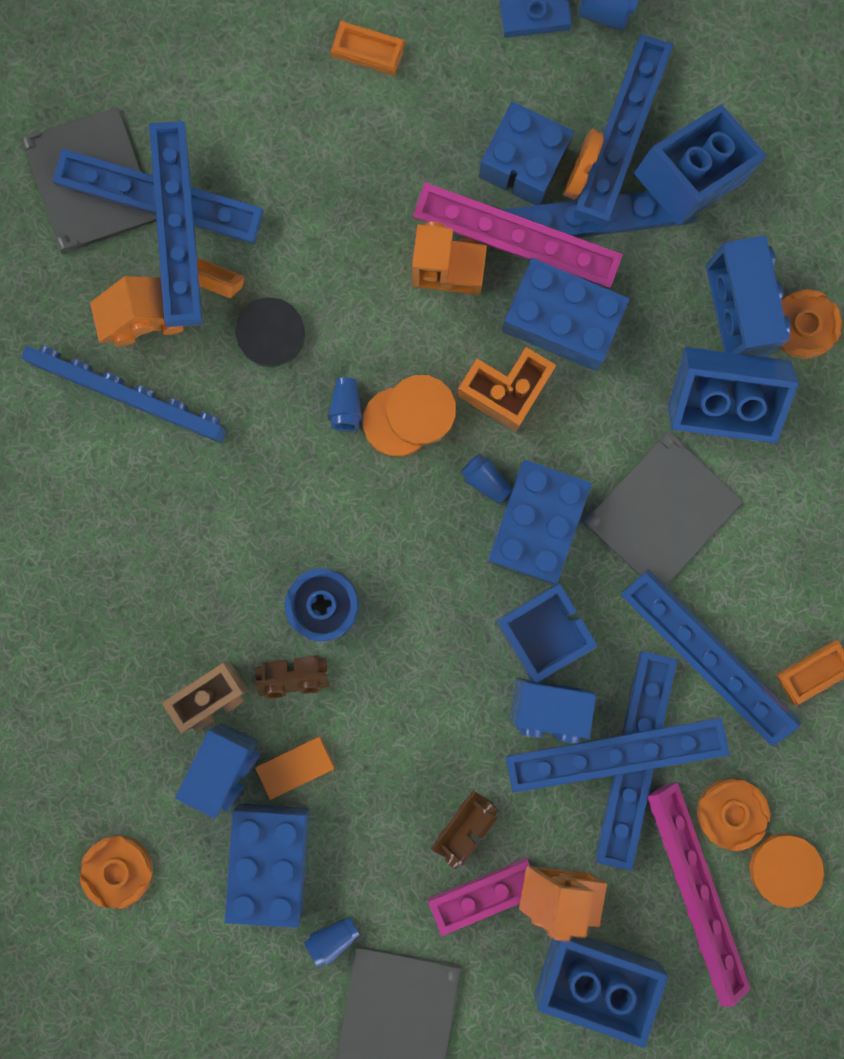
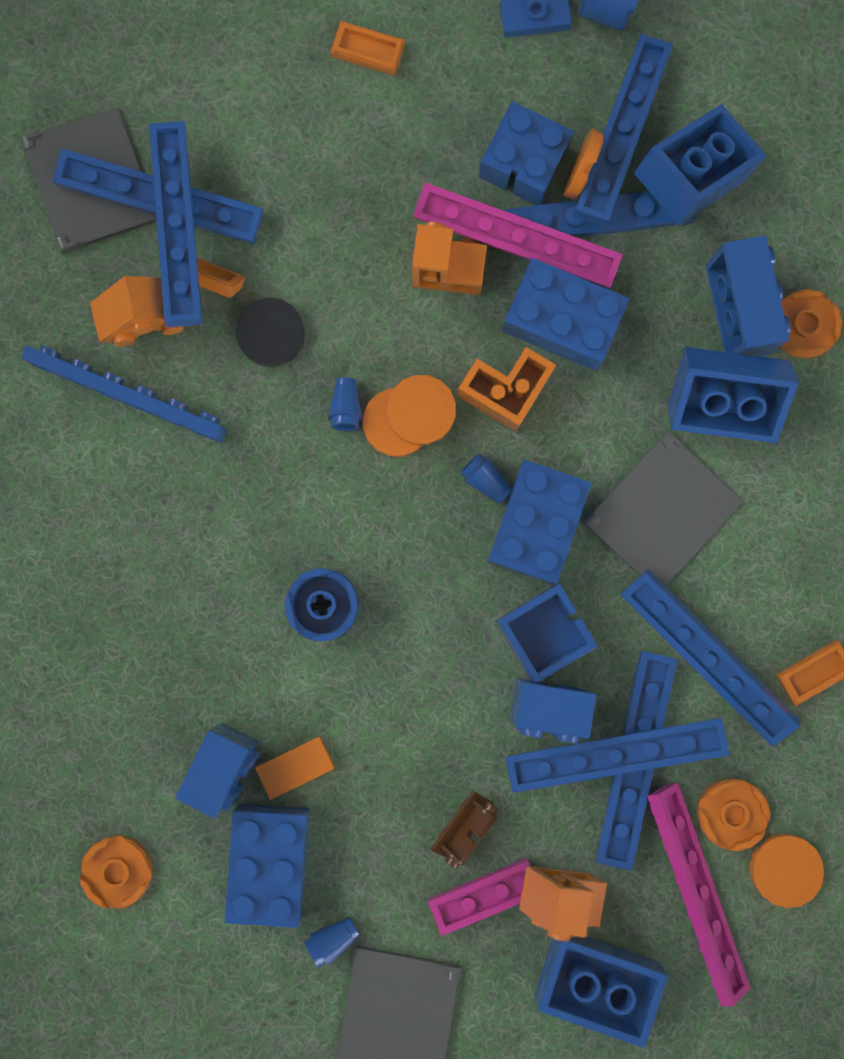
medium nougat brick [162,661,249,734] -> none
reddish brown hinge [254,655,330,699] -> none

